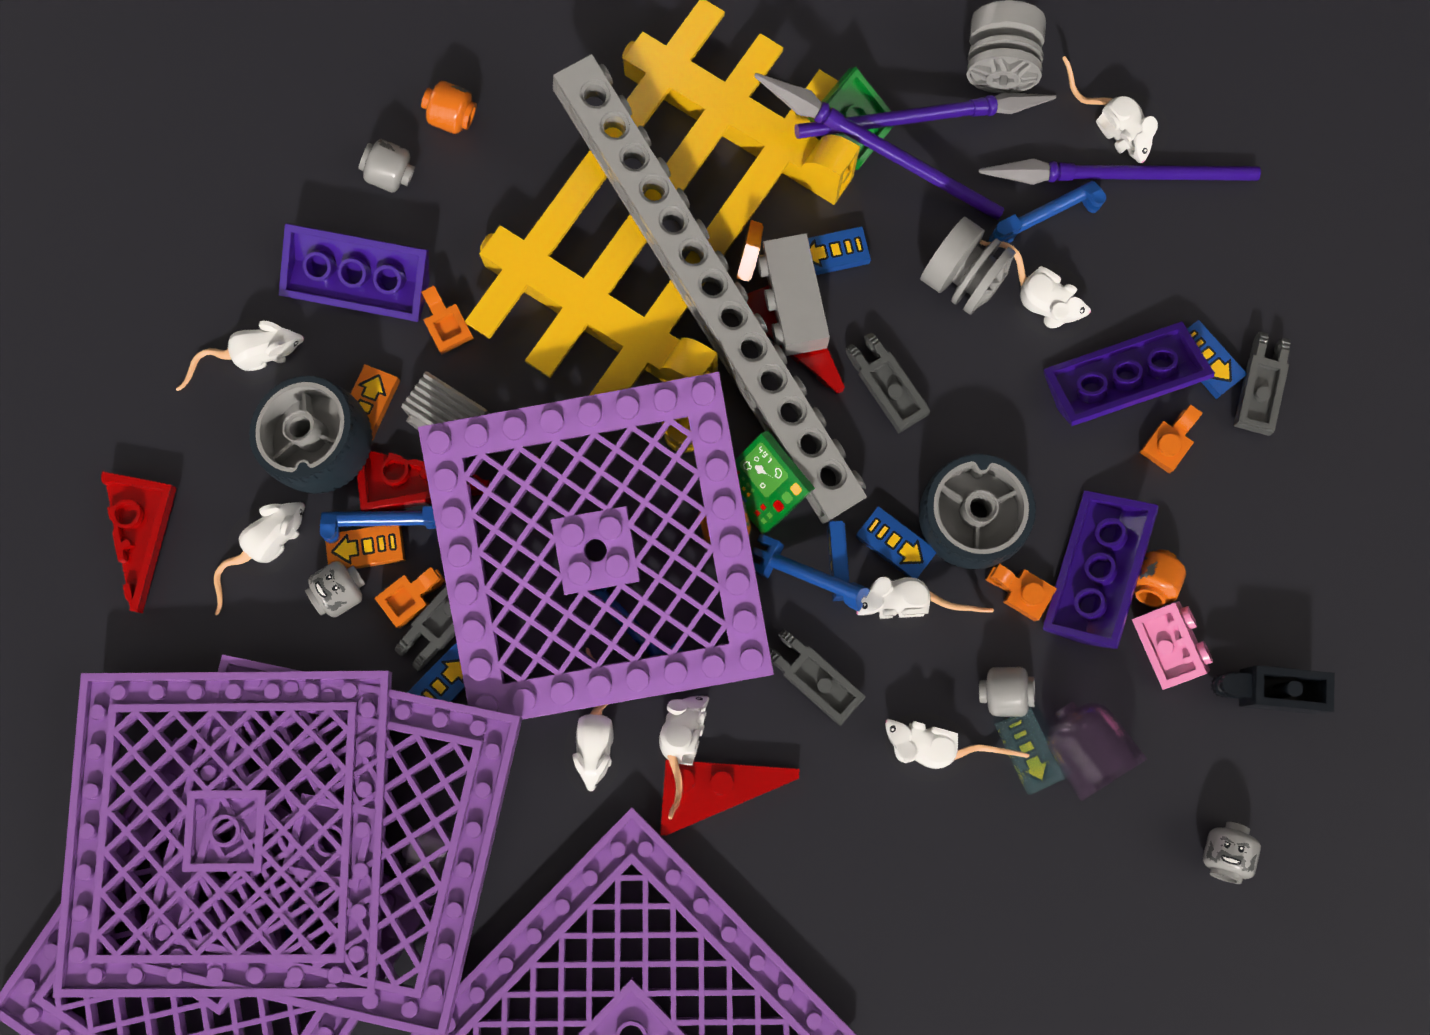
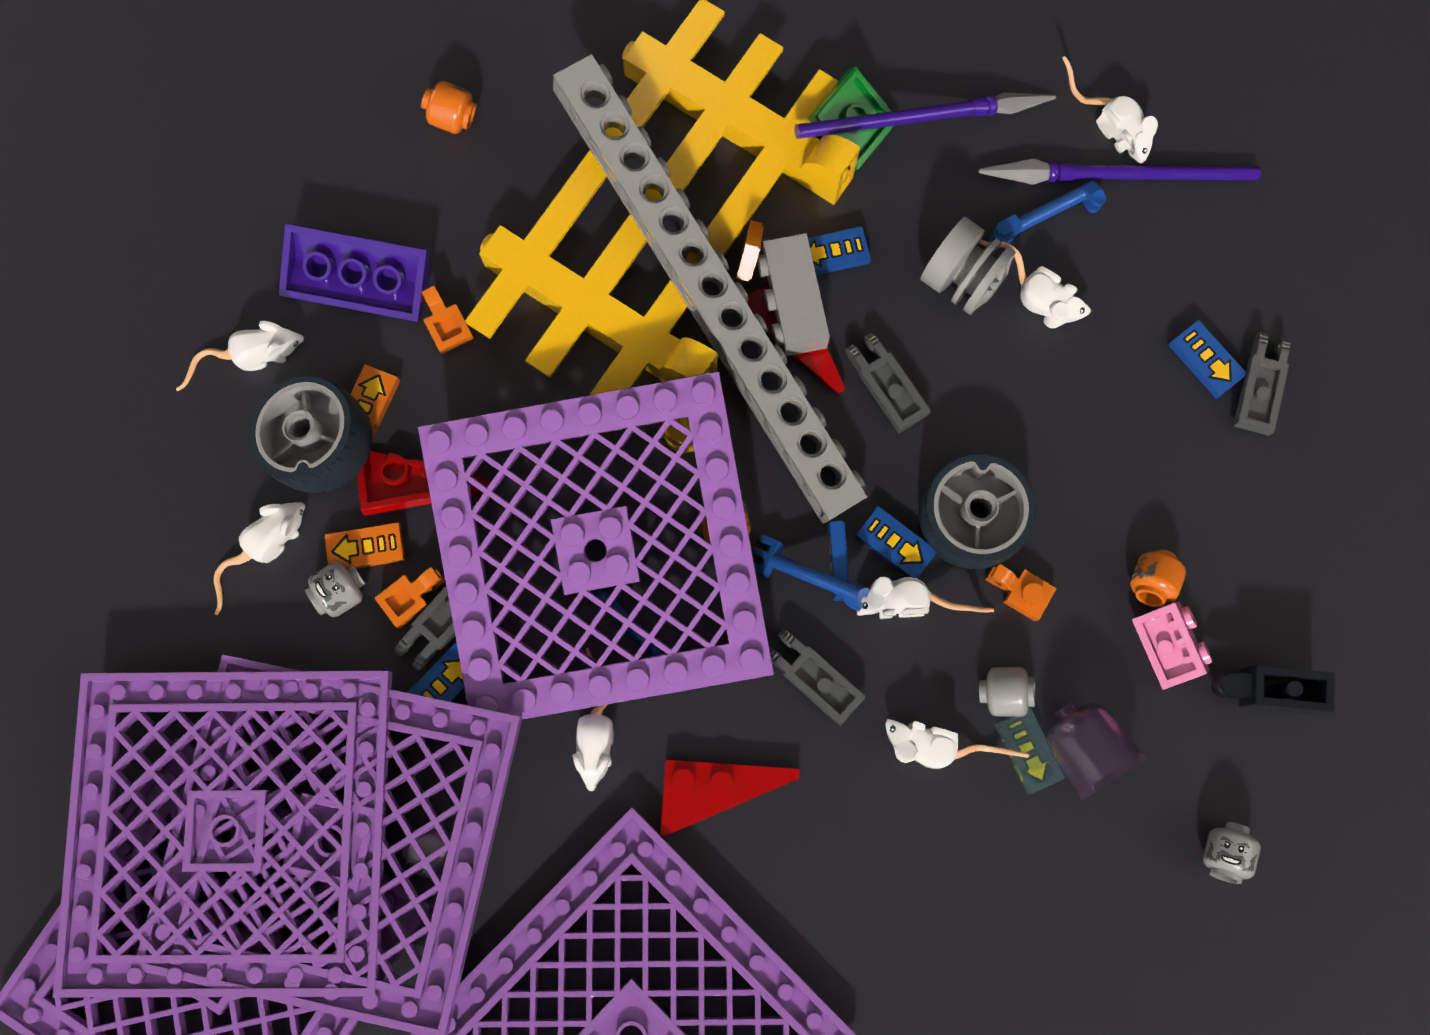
red wing [101,471,177,614] -> none
blue hinge [320,506,436,544] -> none
light grey head [358,139,415,193] -> none
light grey brick [401,372,490,430] -> none
white animal [659,696,709,819] -> none
tile [735,431,815,535] -> none
dark purple piece [754,73,1004,220] -> none
light grey wheel [966,0,1046,94] -> none
dark purple slope [1043,490,1159,649] -> none
dark purple slope [1044,321,1215,426] -> none
orange plate [1139,404,1202,473] -> none

